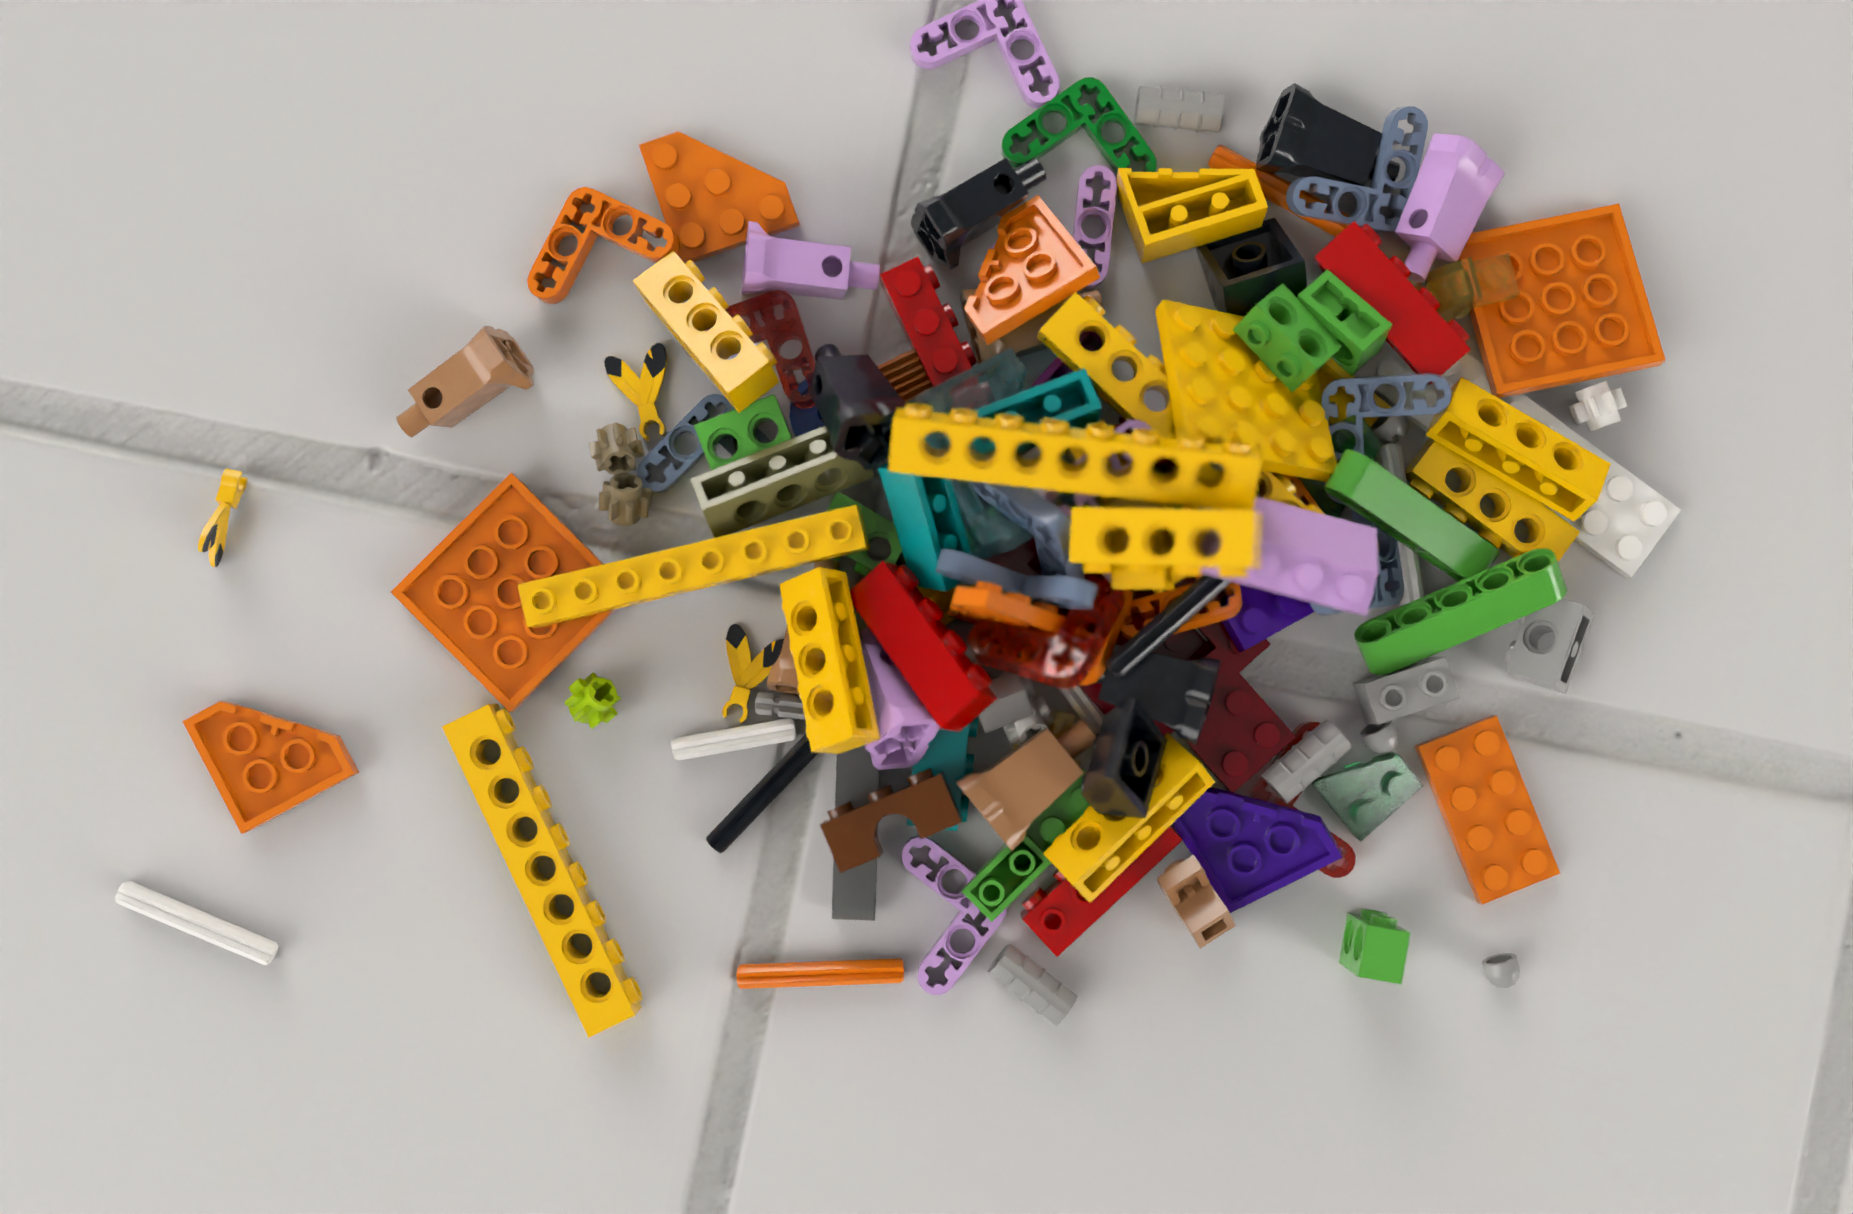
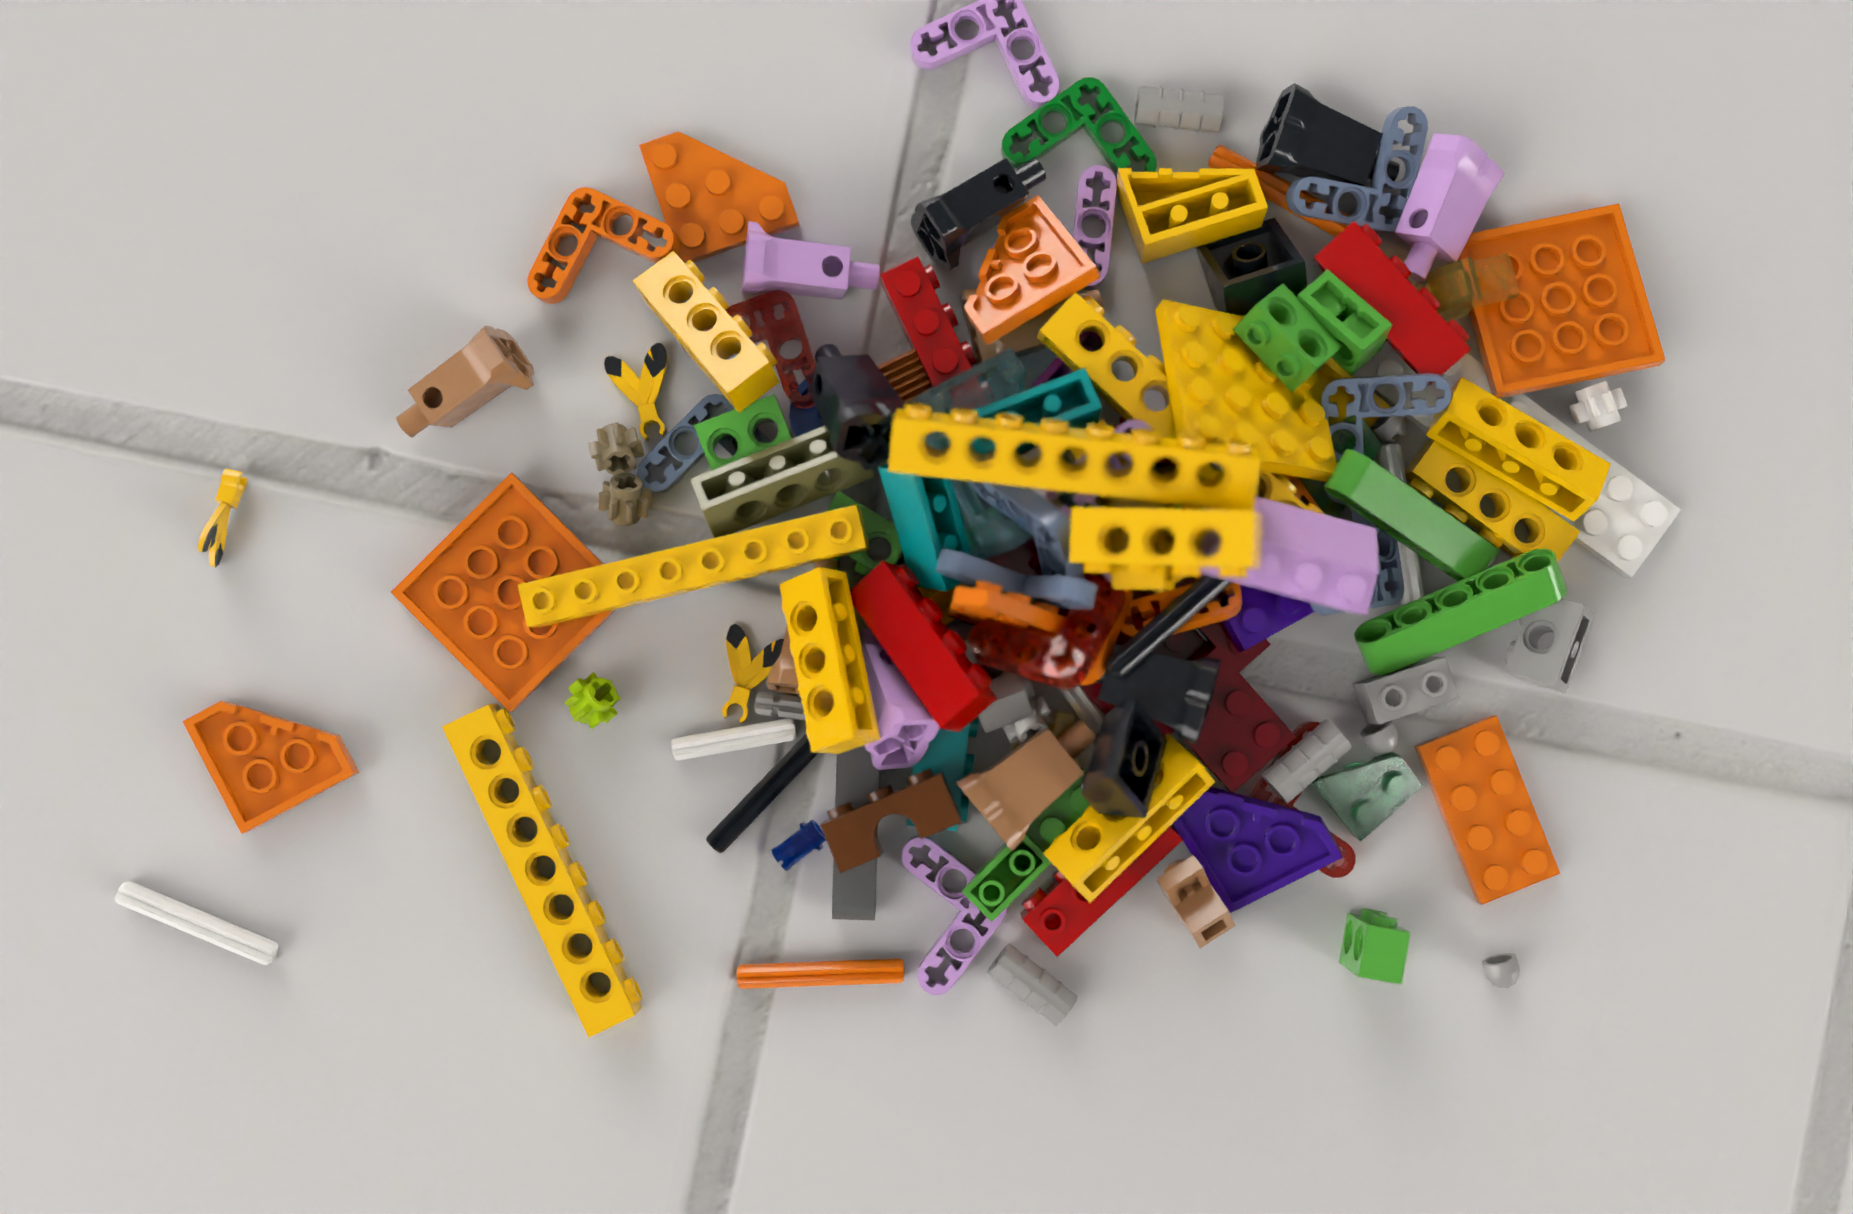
none -> clear blue pin [771,819,826,871]

